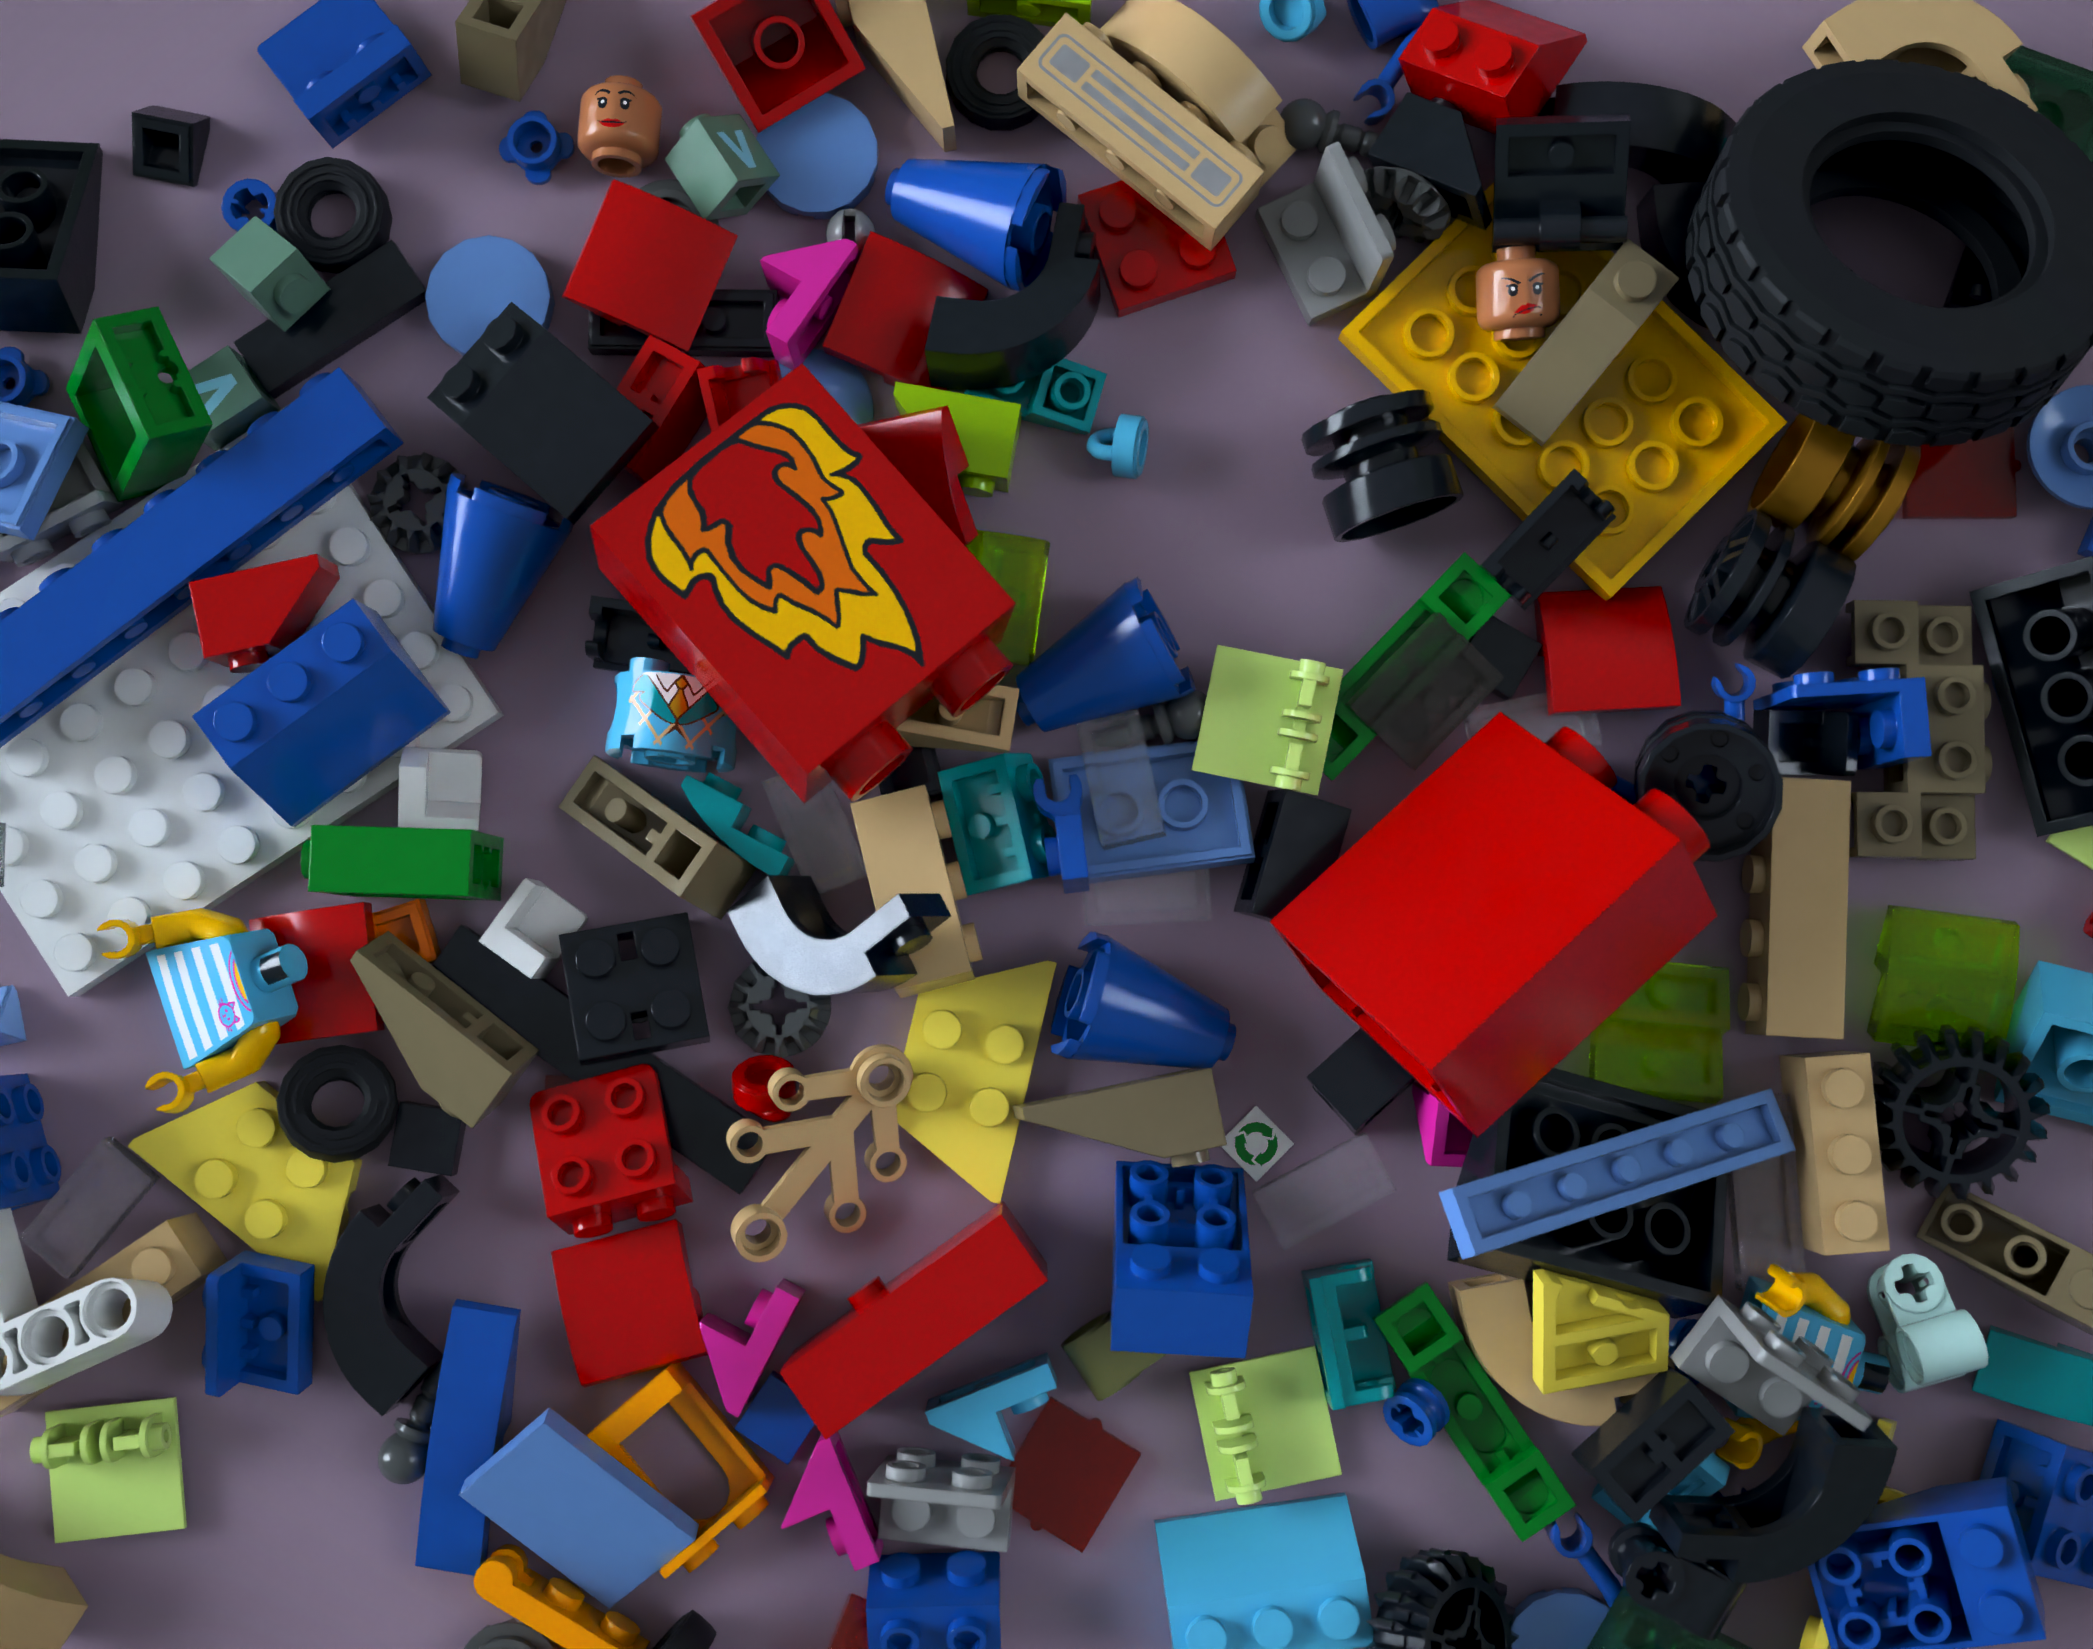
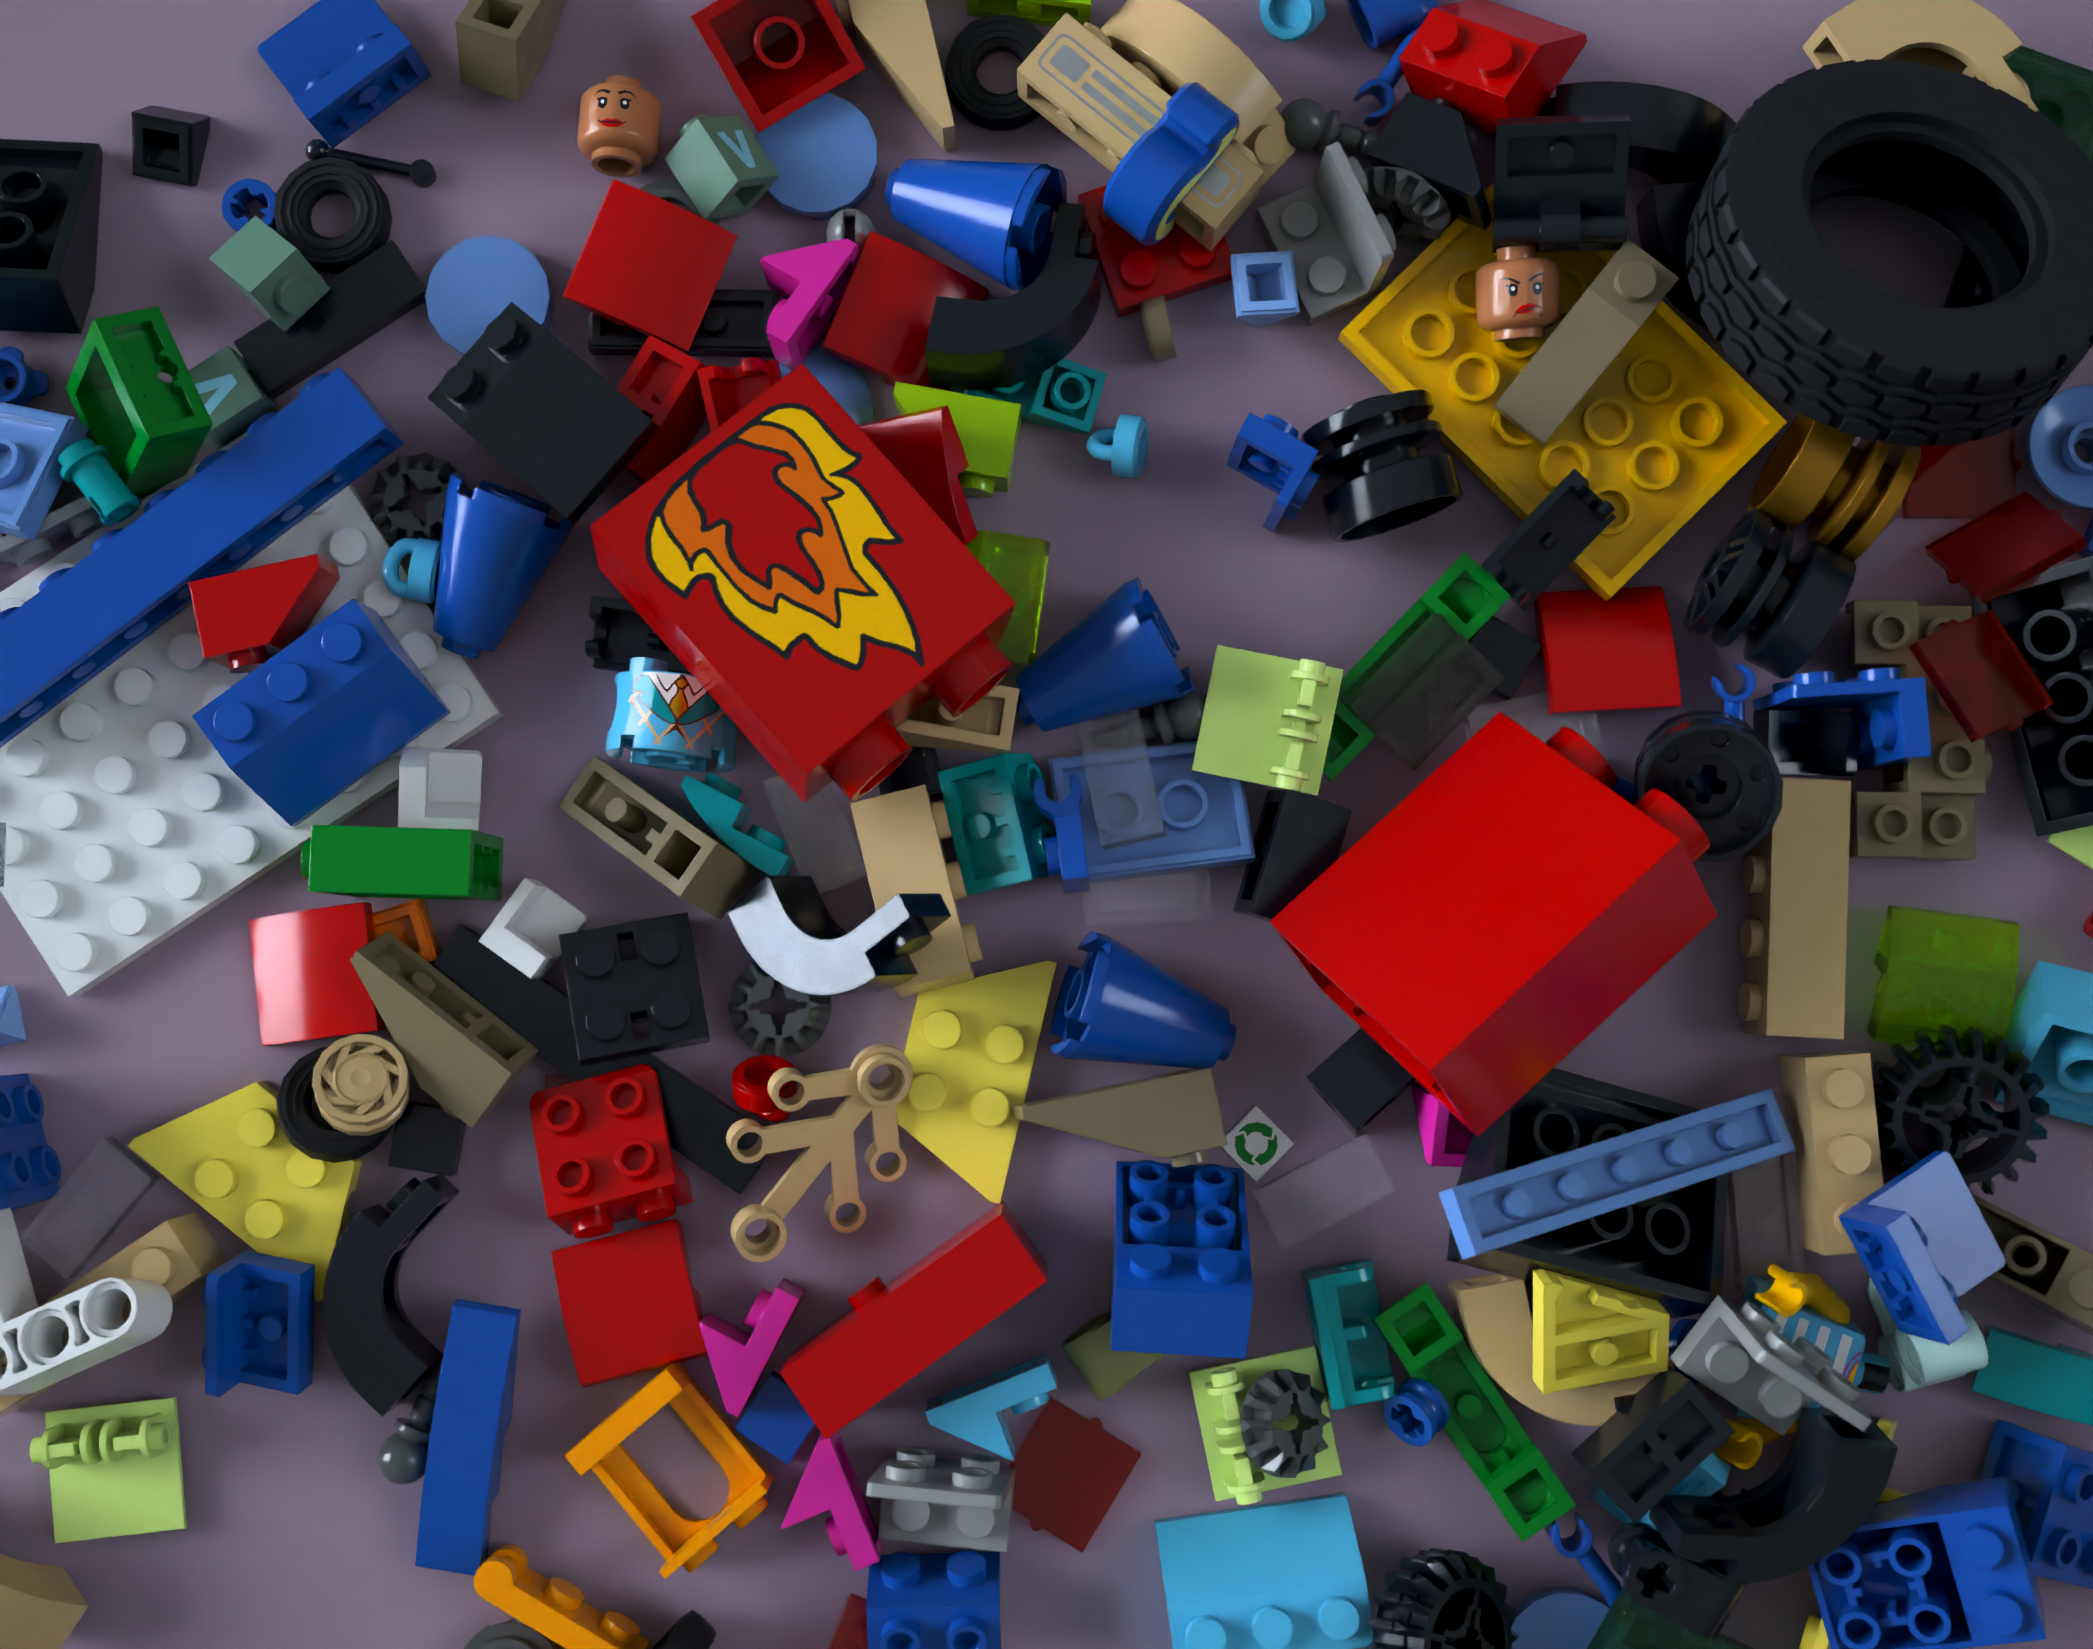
torso [97,908,308,1114] -> none
medium blue tile [459,1407,699,1609] -> none
blue plate [499,110,575,185] -> none
clear neon green slope [1589,962,1730,1104] -> none
none -> teal pin [58,439,141,526]
none -> black hinge [306,139,436,188]
none -> tan wheel [312,1034,410,1136]
none -> medium azure tile [382,538,441,604]
none -> blue animal [1102,82,1240,246]
none -> dark tan tile [1140,295,1177,362]
none -> blue bracket [1226,412,1320,532]
none -> light blue slope [1229,251,1300,328]
none -> dark grey gear [1241,1369,1332,1478]
none -> bracket [1838,1150,2006,1345]
none -> clear red piece [1909,609,2054,743]
none -> clear red piece [1925,491,2087,604]

